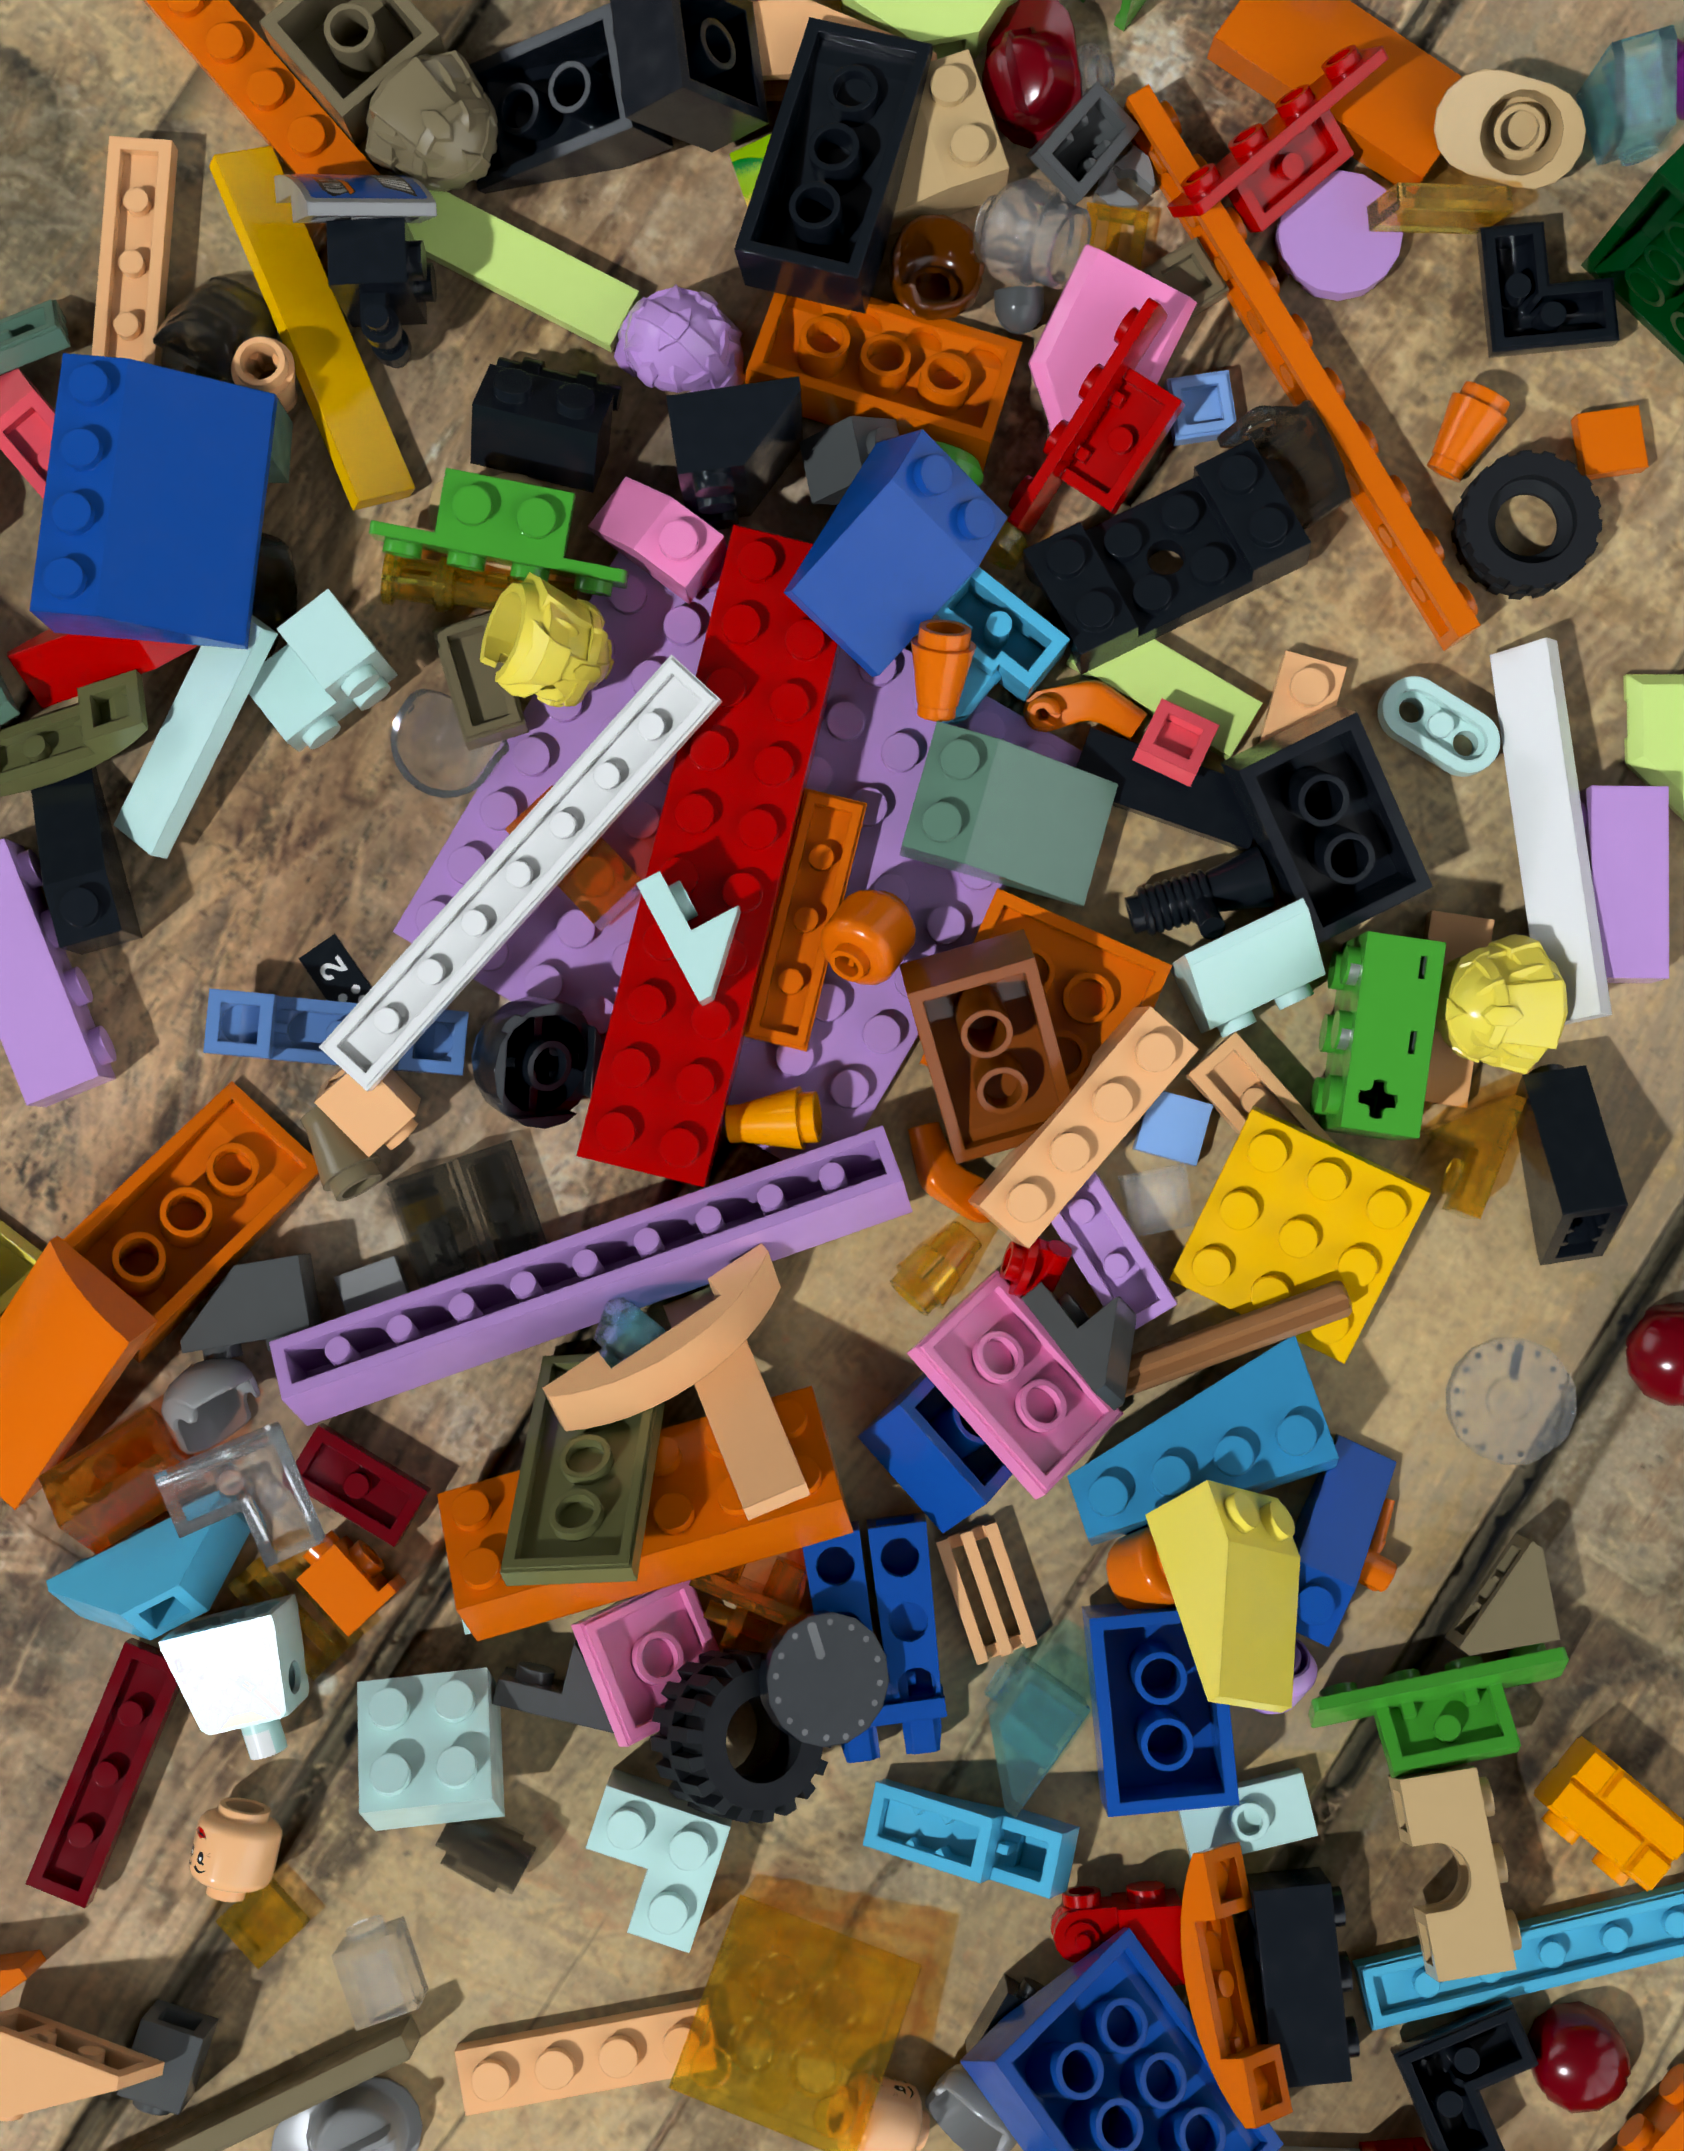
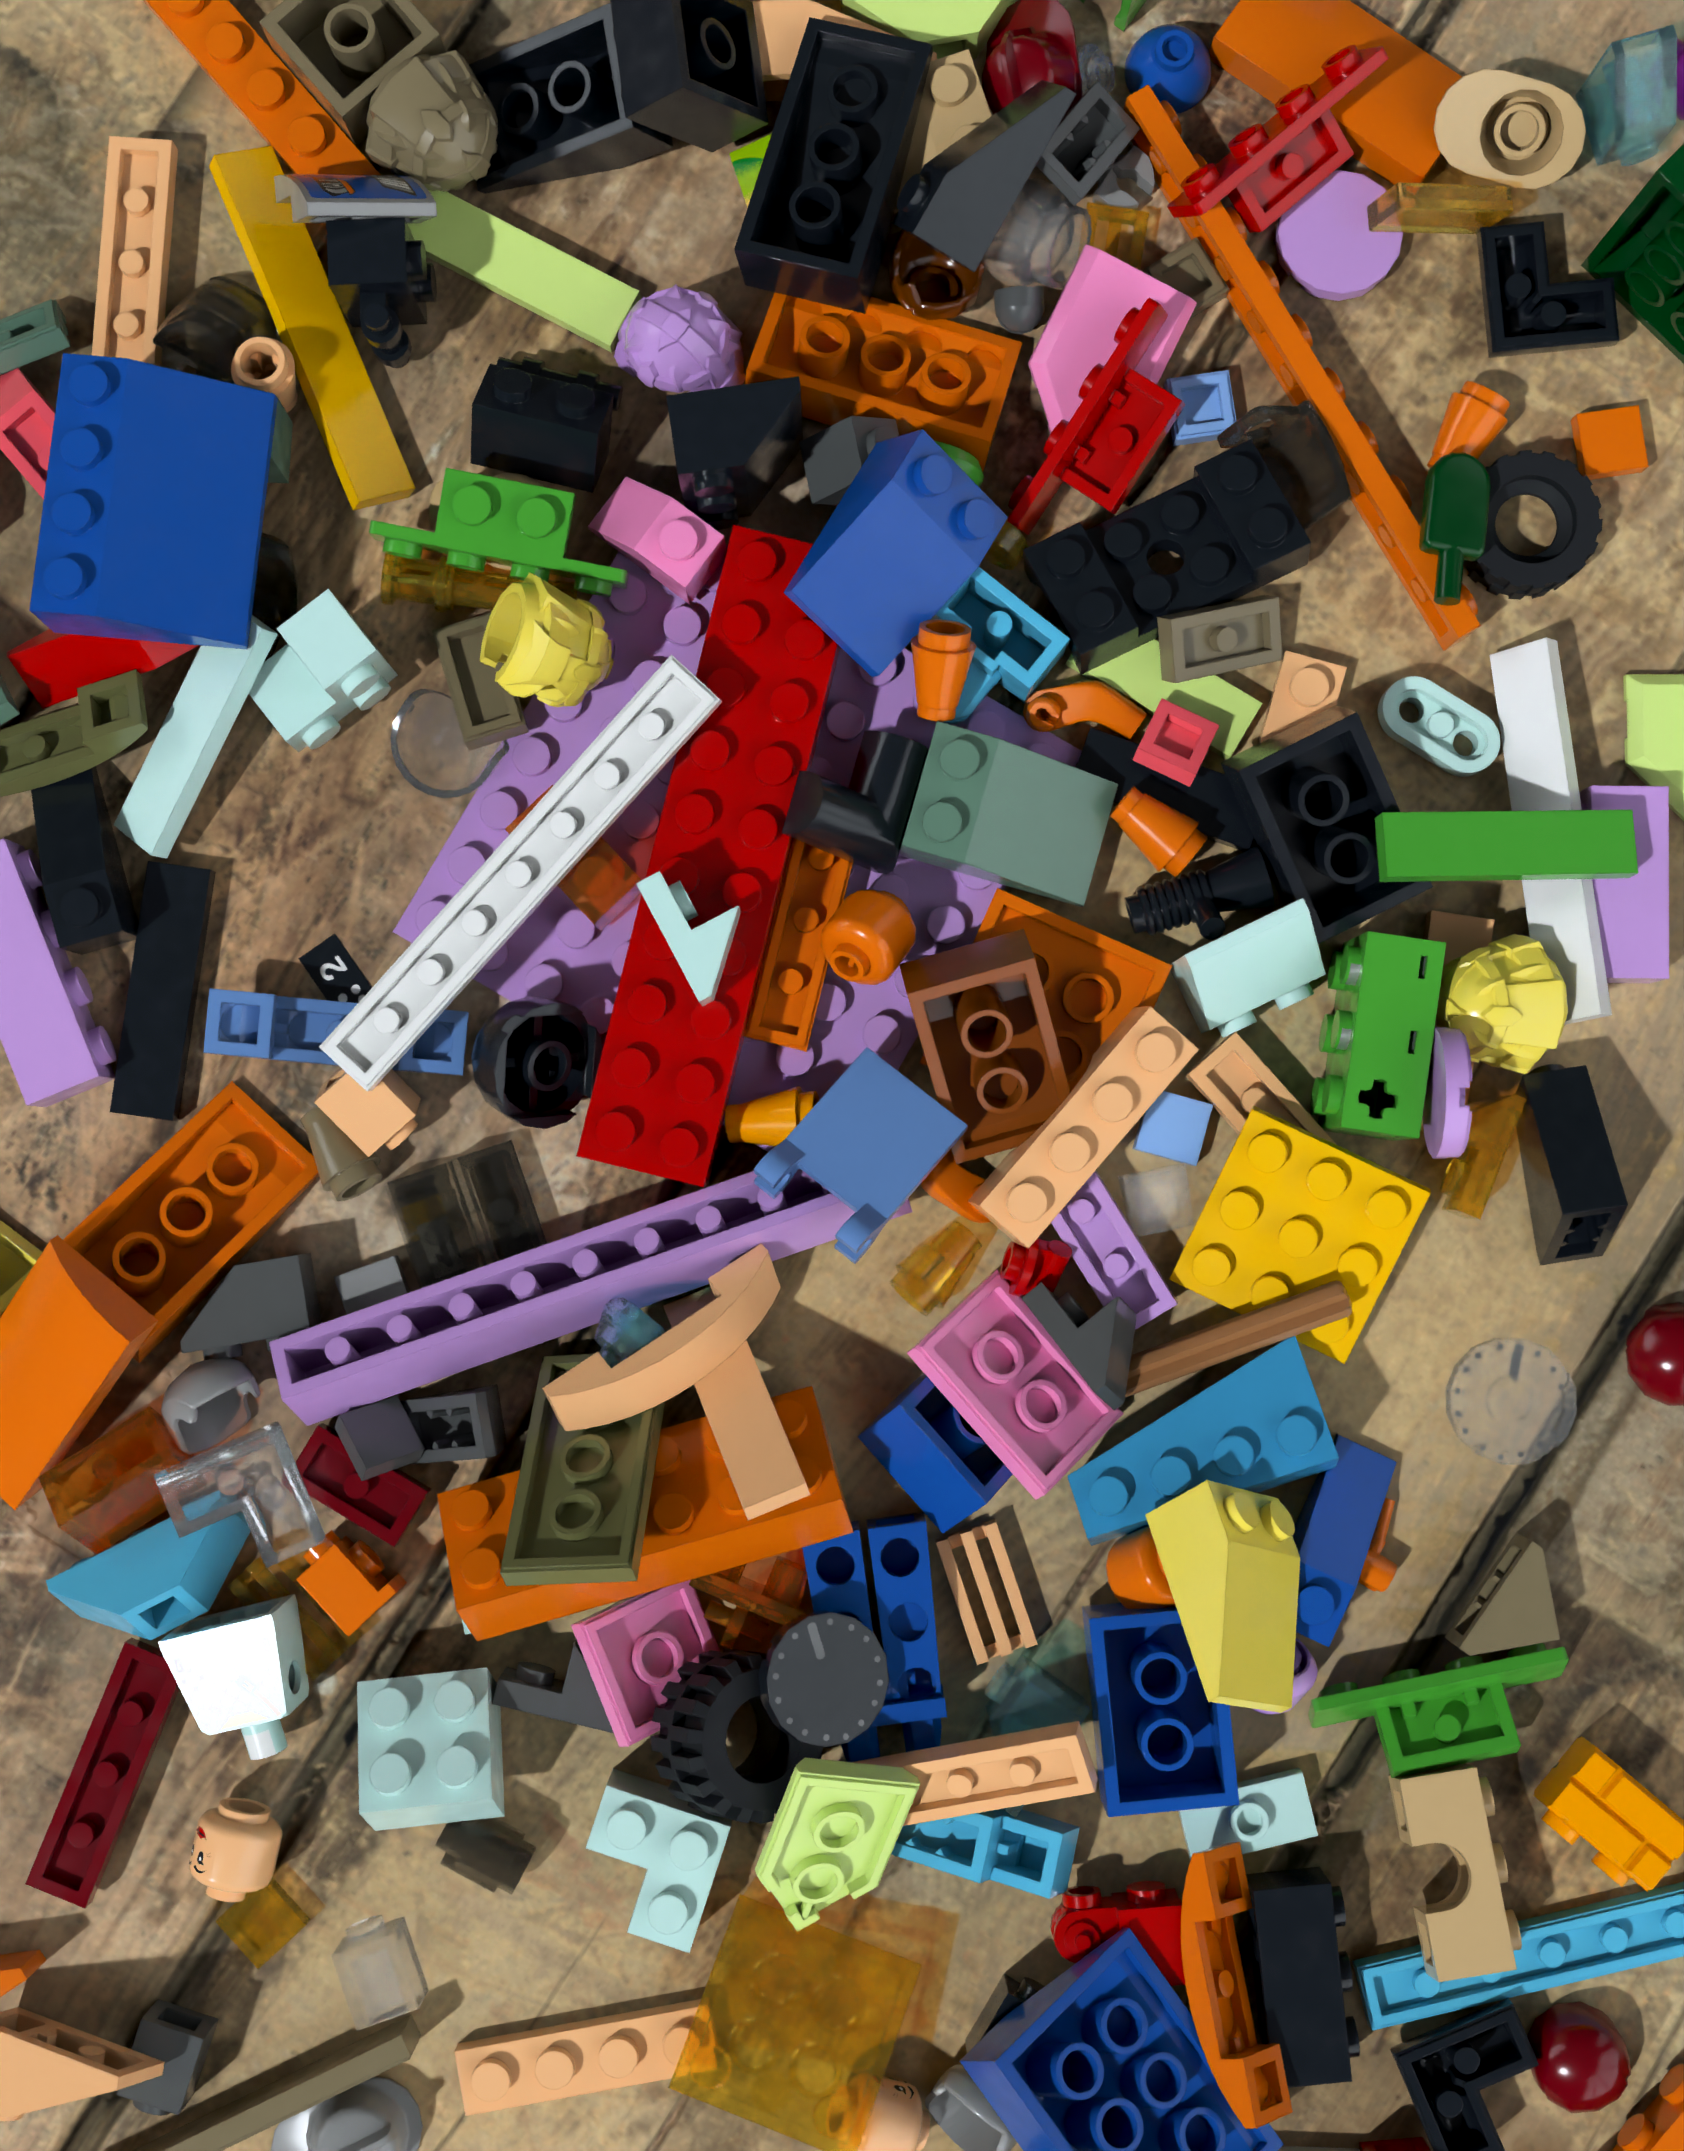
none -> black tile [110,861,216,1121]
none -> dark grey tile [334,1395,425,1481]
none -> dark grey slope [400,1384,507,1464]
none -> medium blue flag [754,1047,968,1264]
none -> yellowish green tile [755,1757,920,1932]
none -> black brick [782,730,929,874]
none -> light nougat plate [854,1721,1098,1826]
none -> black slope [892,80,1076,272]
none -> orange cone [1110,786,1208,877]
none -> blue brick [1124,24,1212,114]
none -> dark tan plate [1157,595,1283,683]
none -> bright green tile [1375,810,1638,882]
none -> dark green piece [1419,452,1491,606]
none -> lavender tile [1422,1027,1472,1159]

